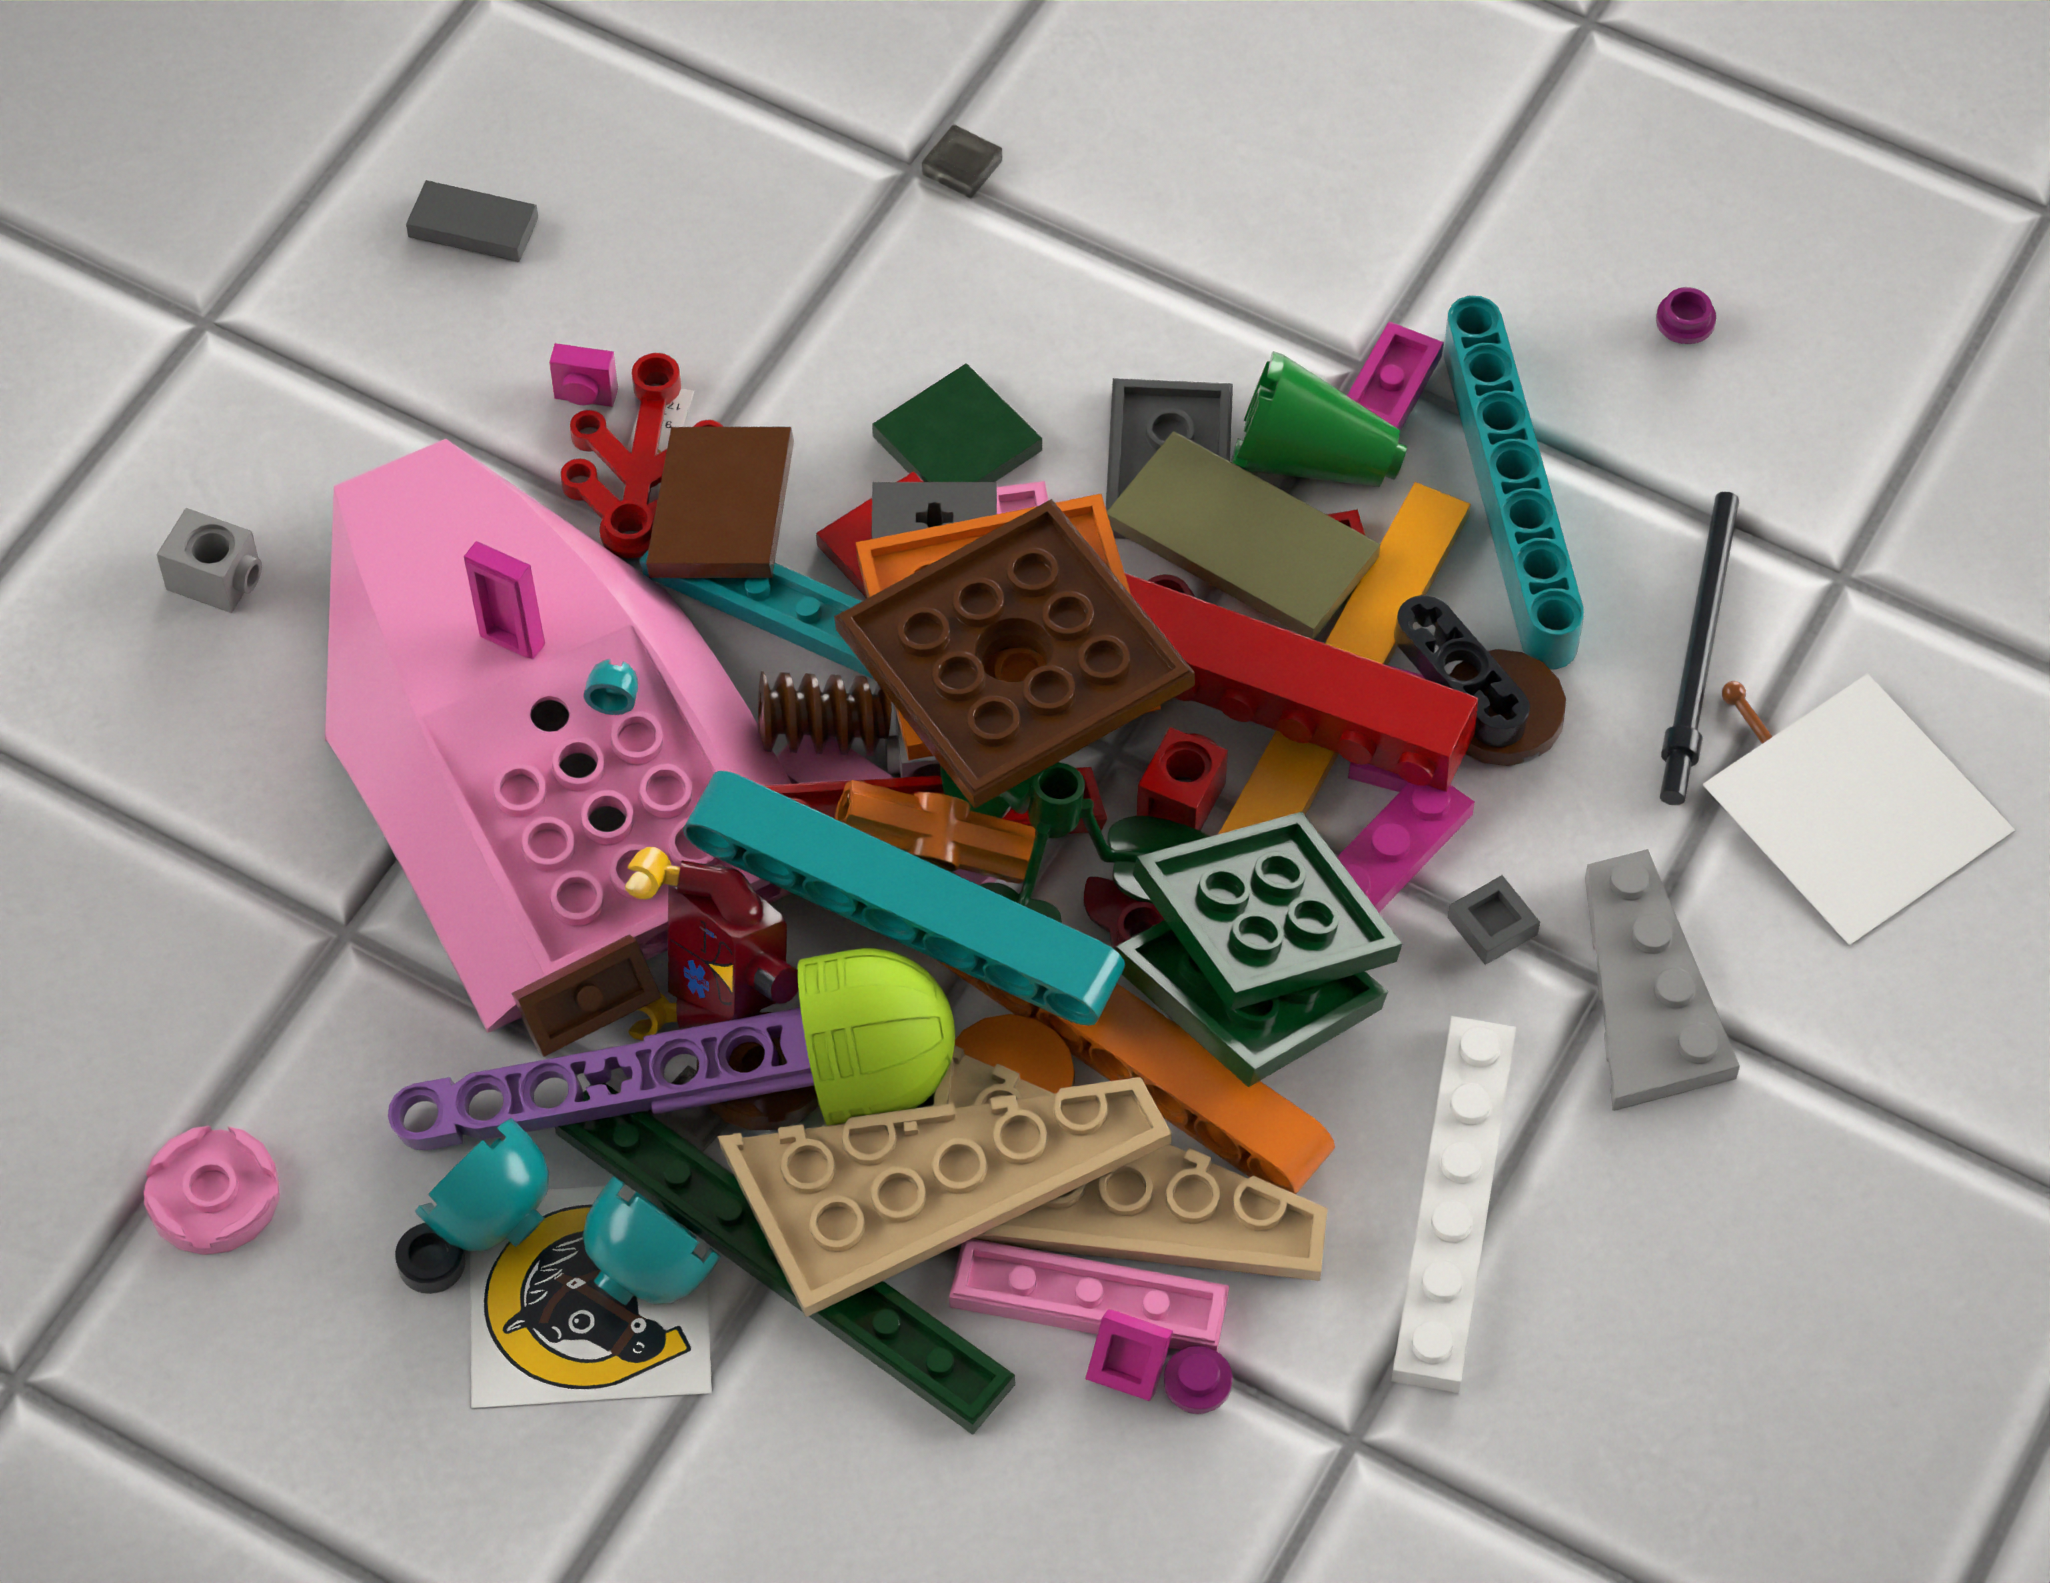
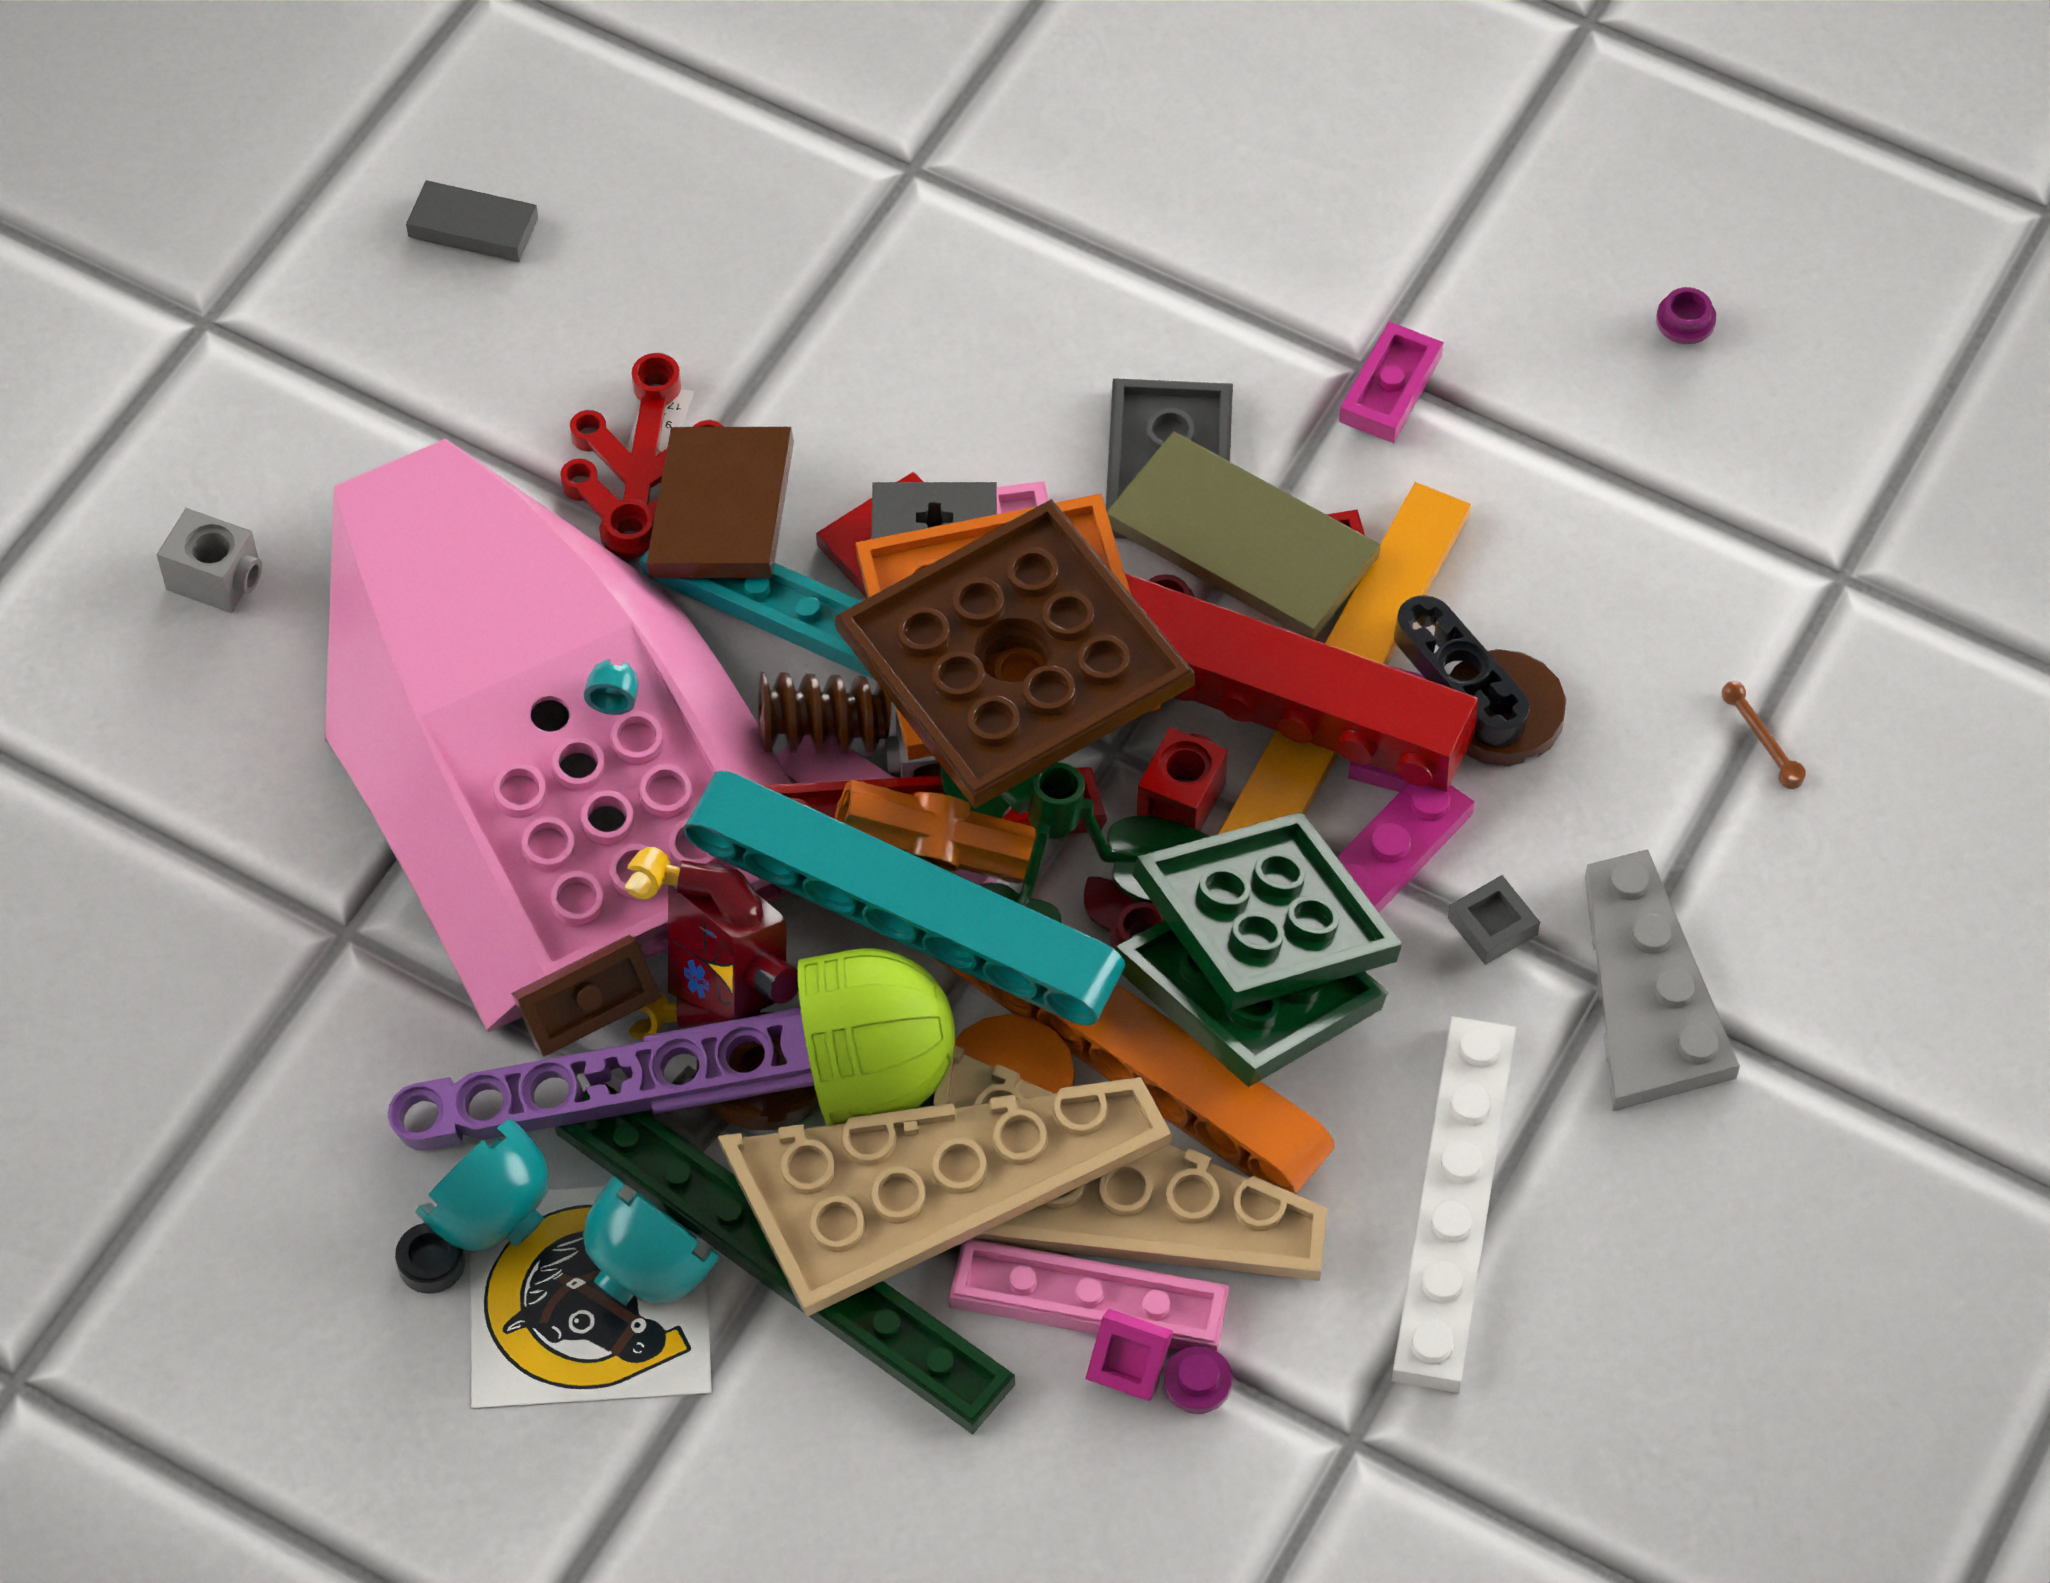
bright pink tile [143,1126,280,1255] -> none
dark pink tile [463,541,545,659] -> none
dark pink plate [549,343,618,407] -> none
dark green tile [872,363,1042,482] -> none
clear smoke tile [922,124,1002,199] -> none
green cone [1231,351,1407,487] -> none
teal beam [1443,295,1584,669] -> none
black bar [1660,492,1739,805] -> none
white sticker [1702,673,2015,946] -> none

